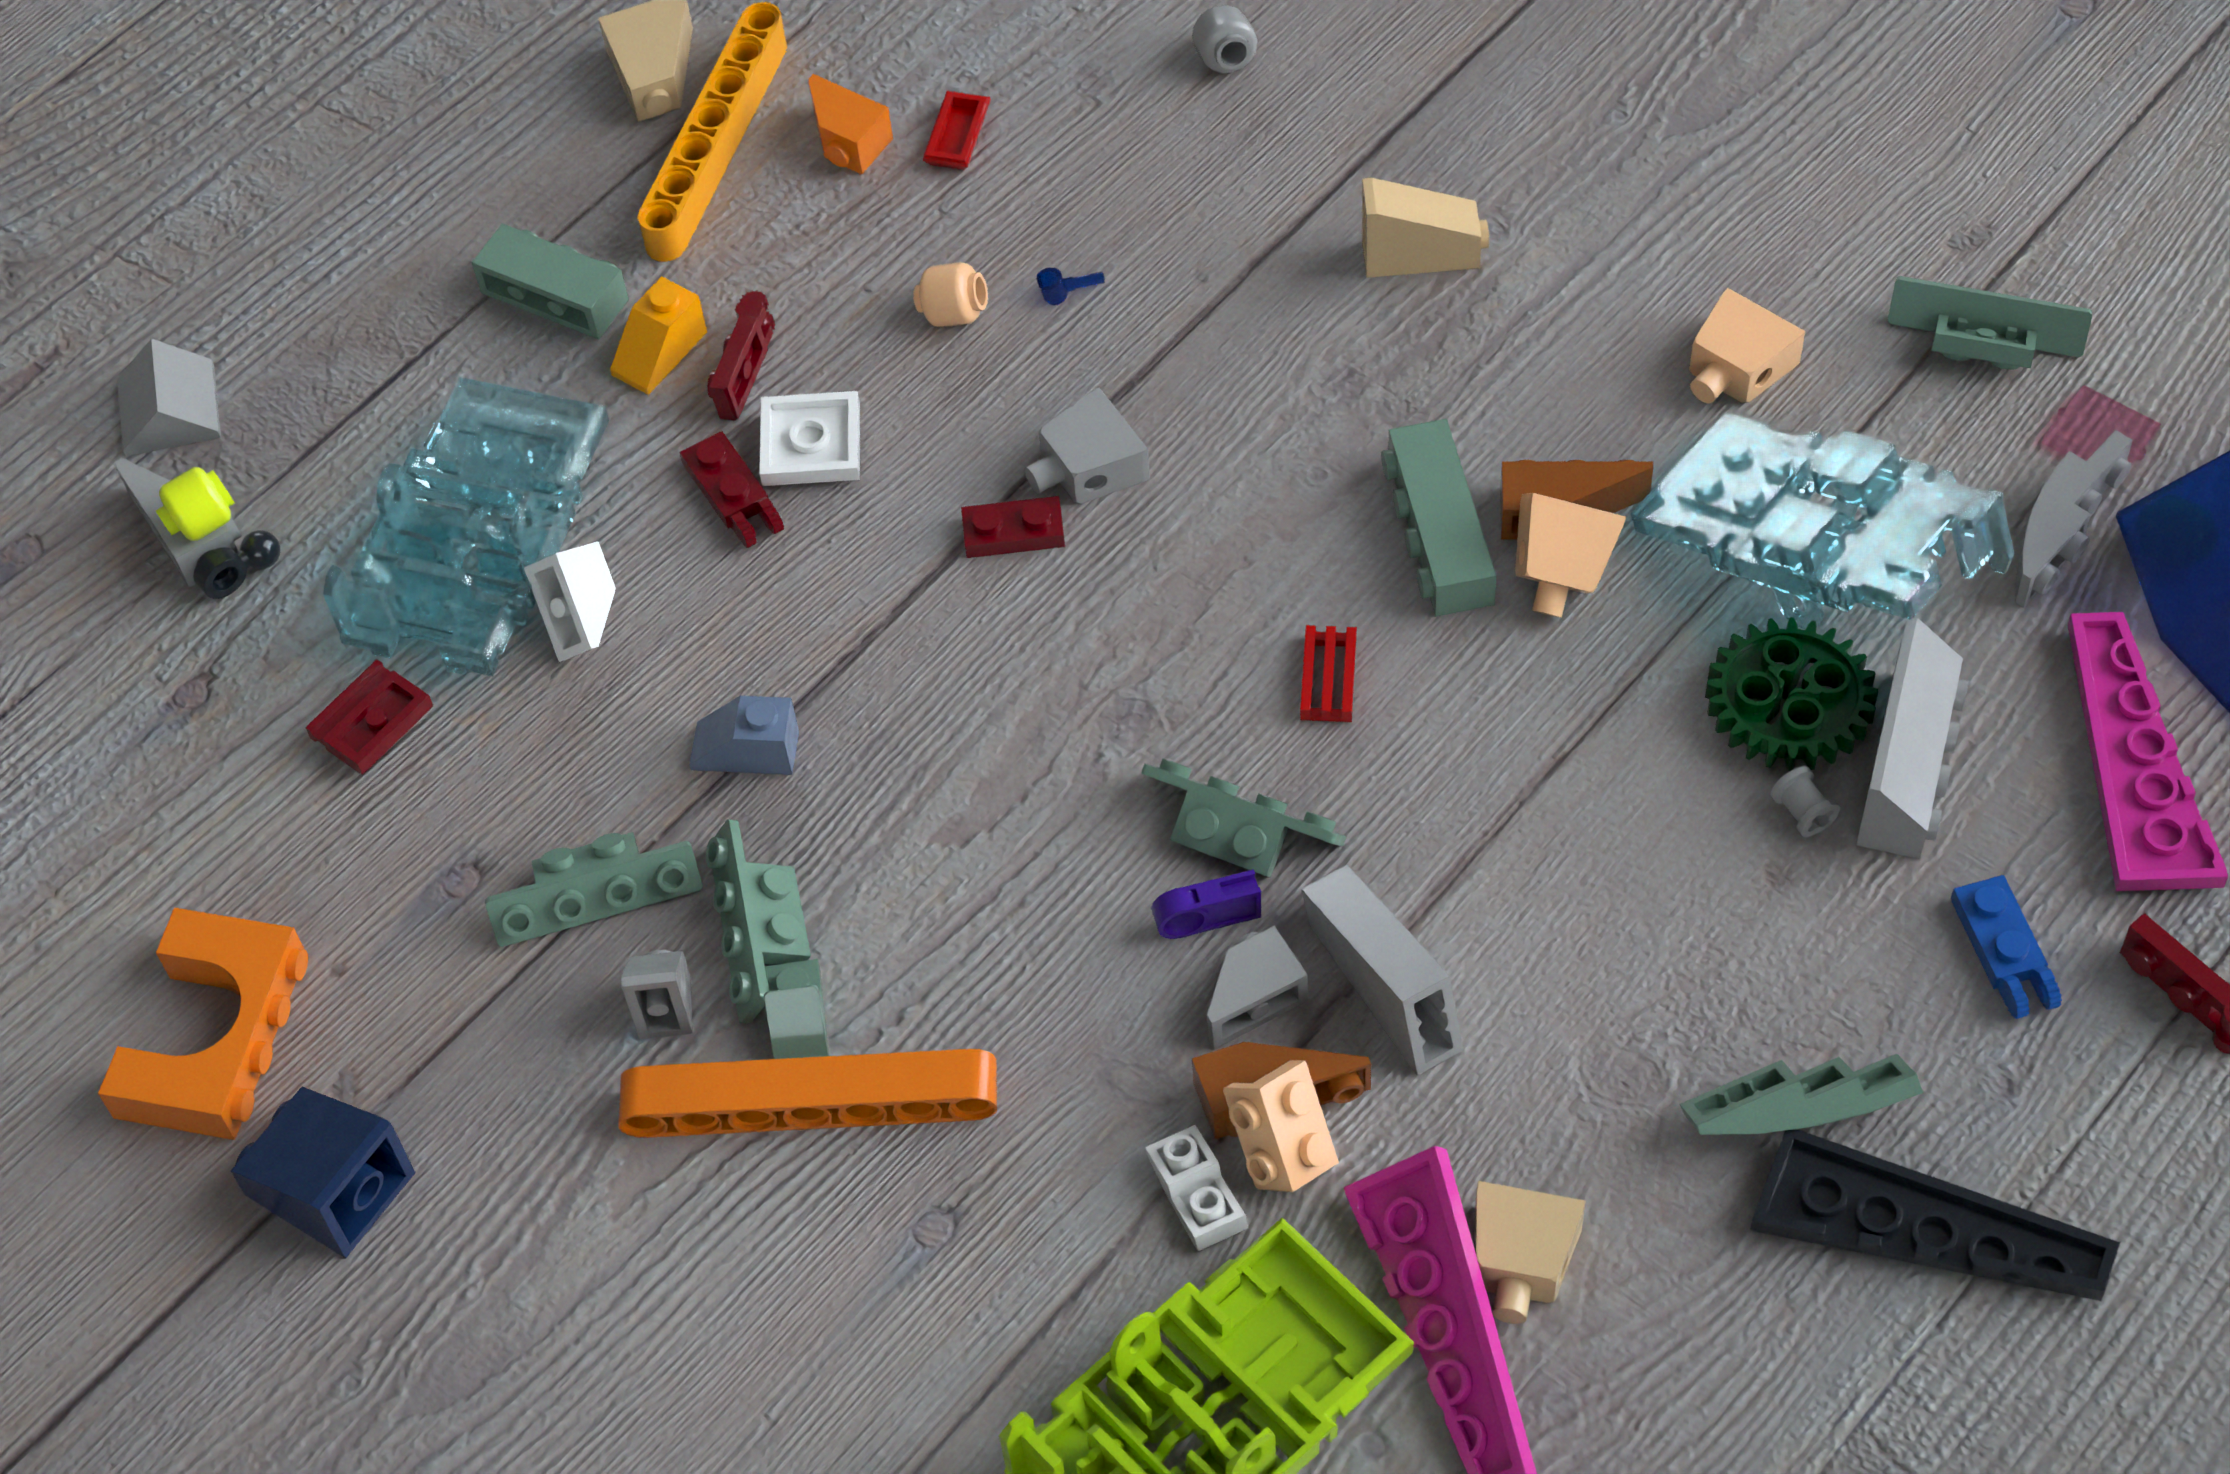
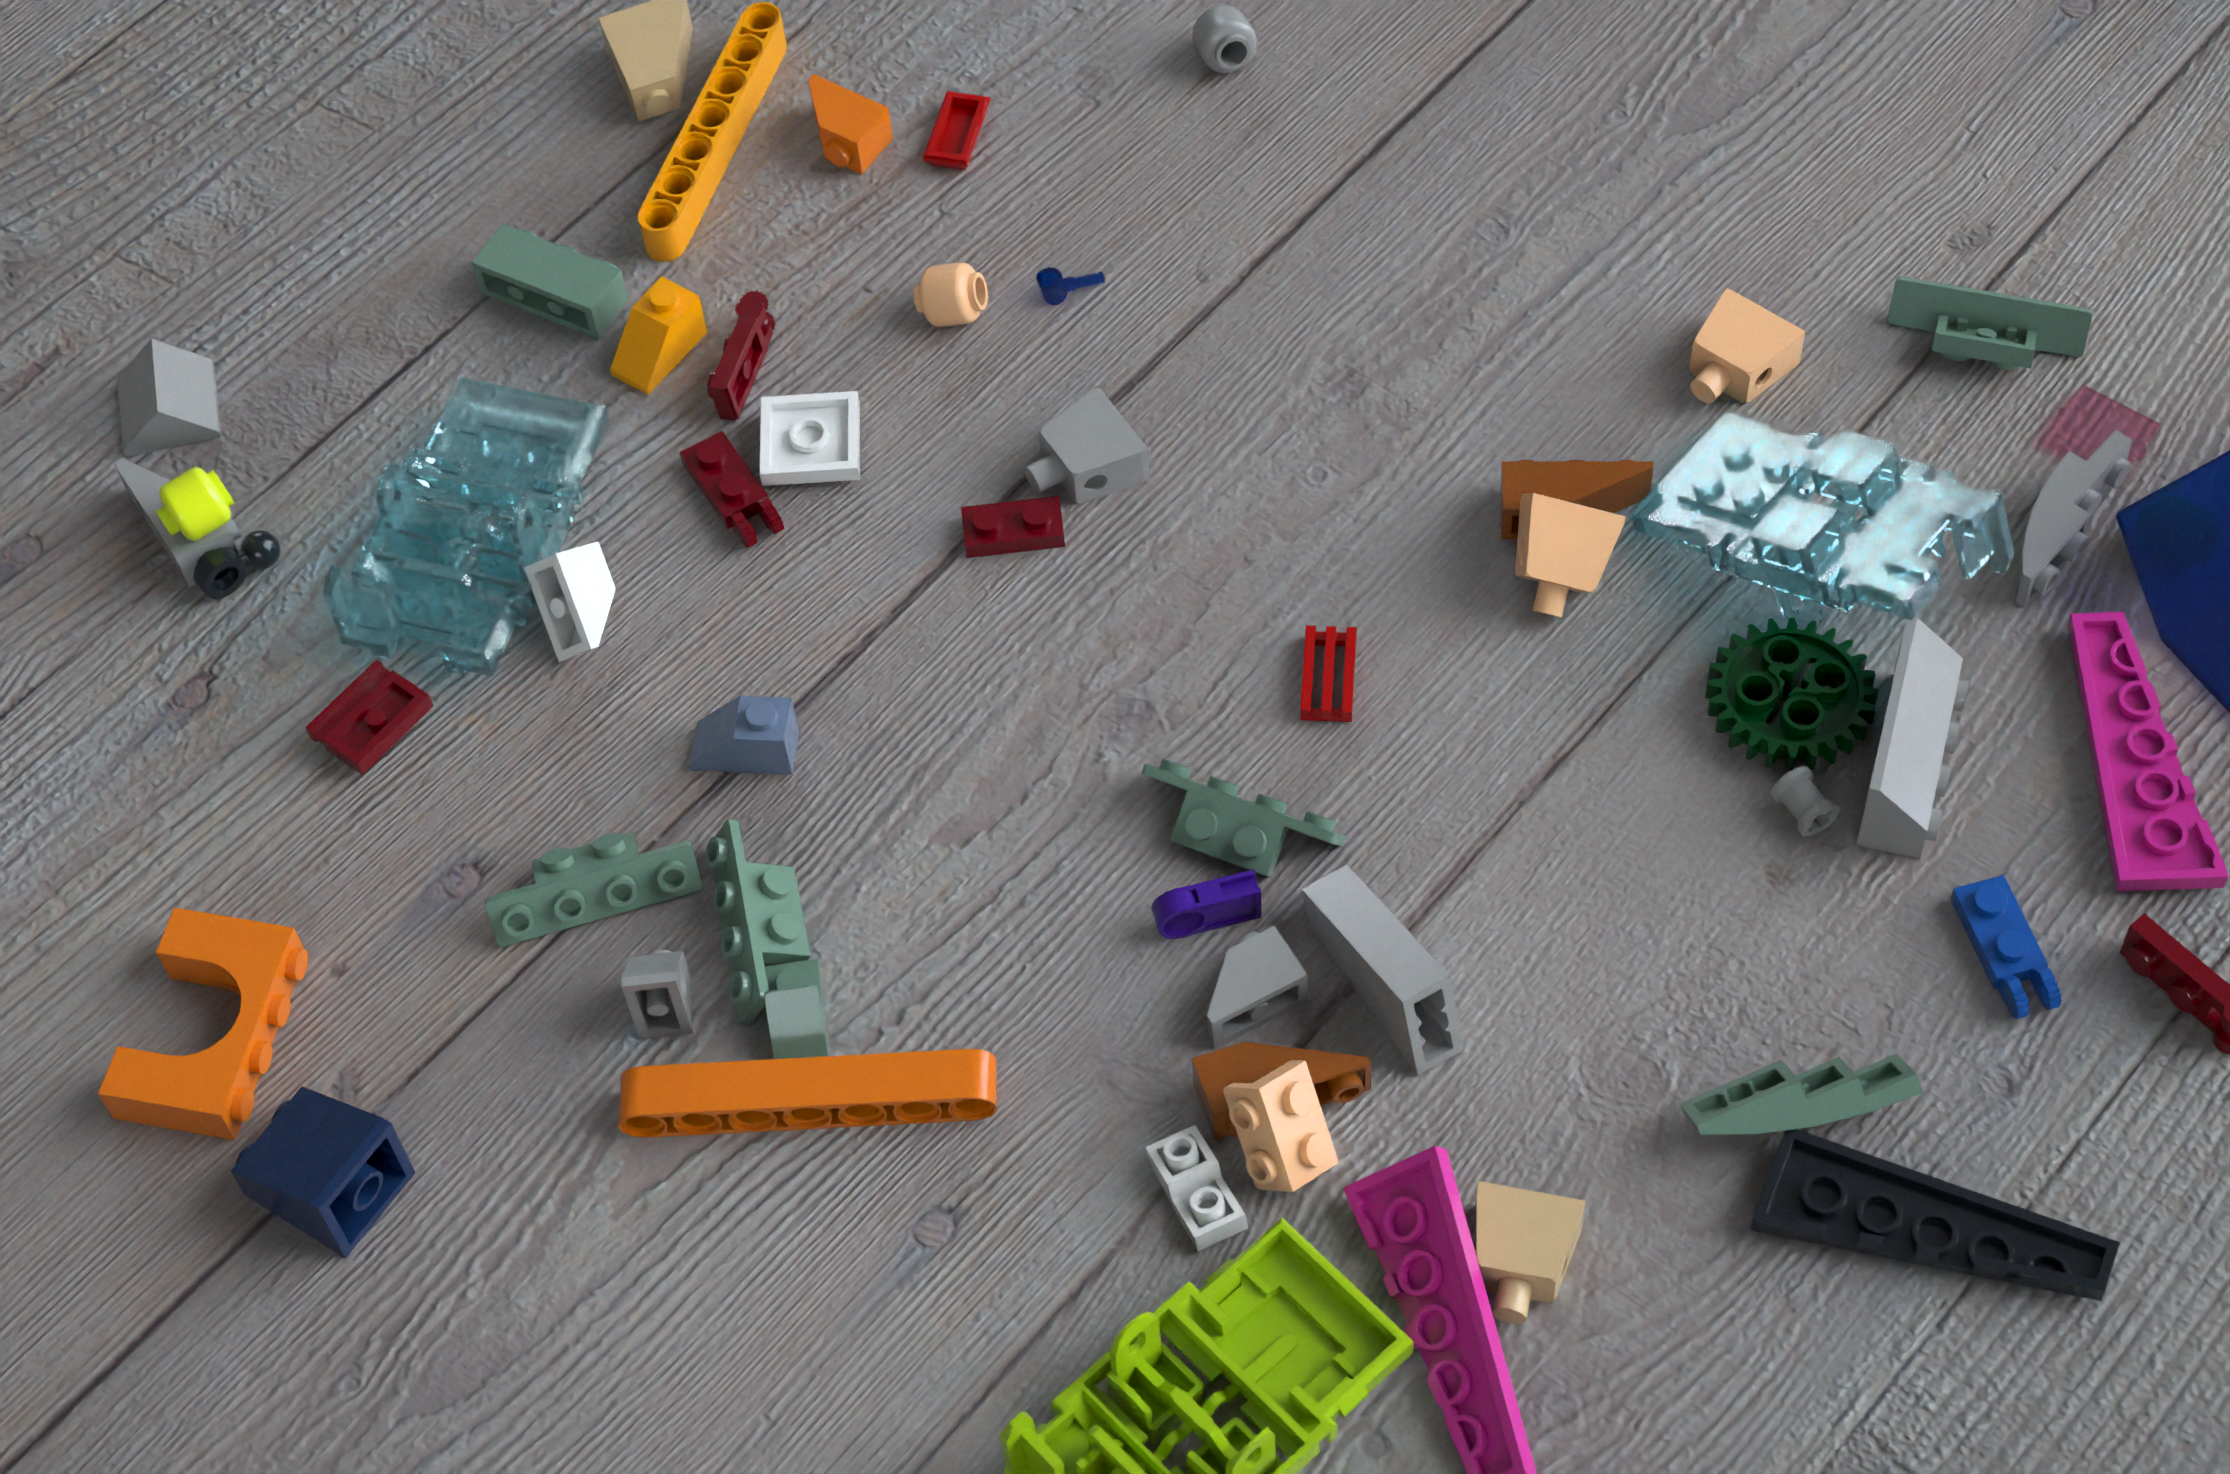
tan slope [1362,178,1489,278] -> none
sand green brick [1381,418,1496,617] -> none

